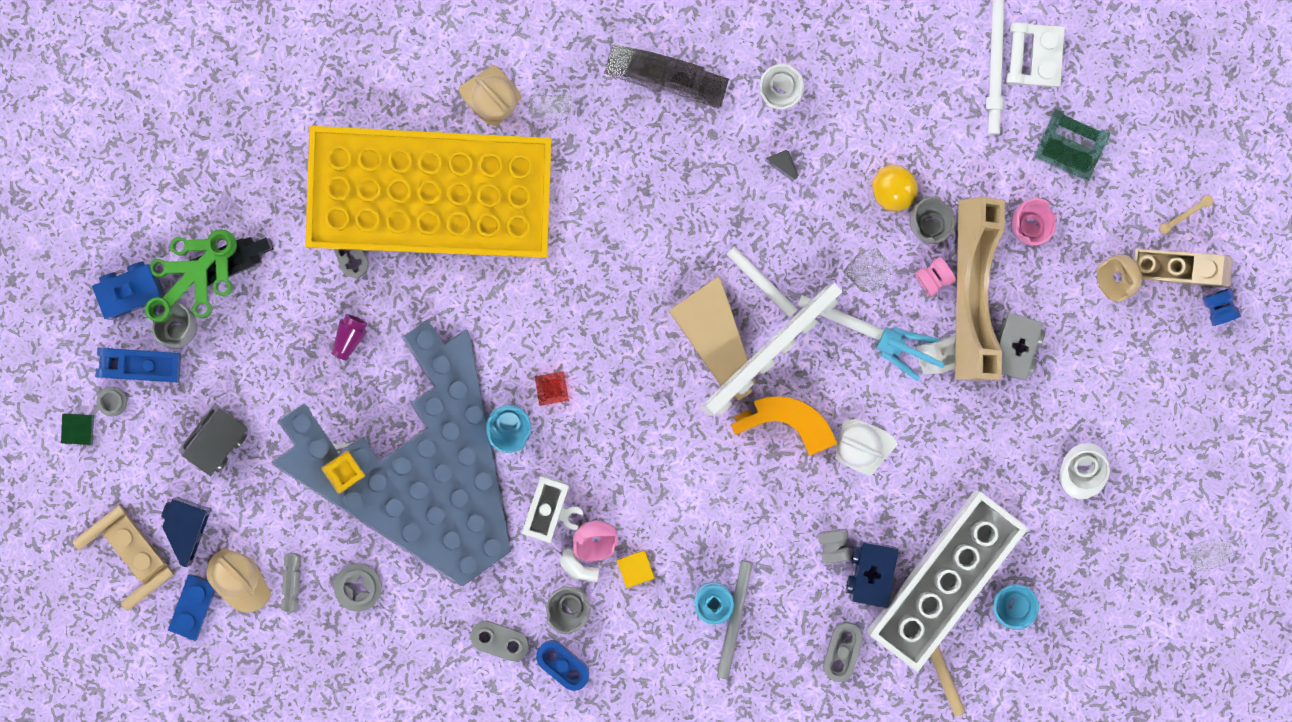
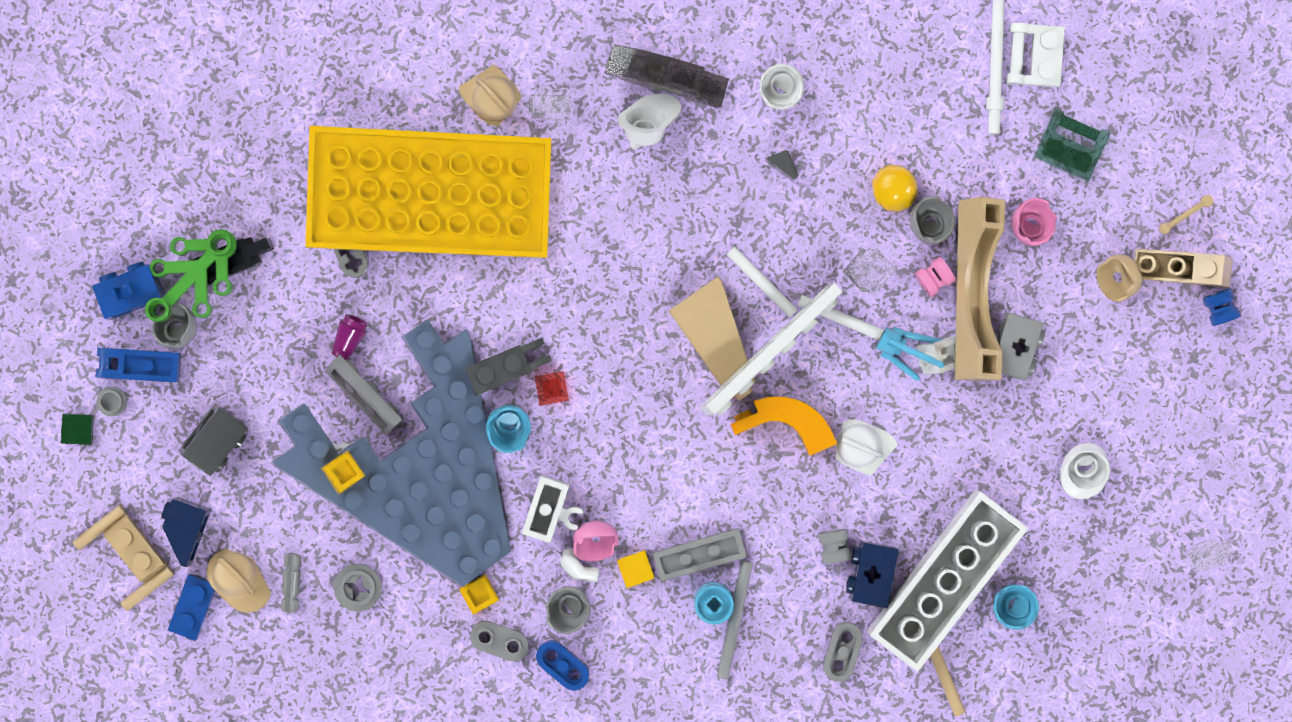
none -> light grey plate [325,355,402,436]
none -> yellow tile [459,574,500,615]
none -> dark grey hinge [464,338,552,396]
none -> white piece [618,94,681,149]
none -> light grey plate [652,528,747,582]

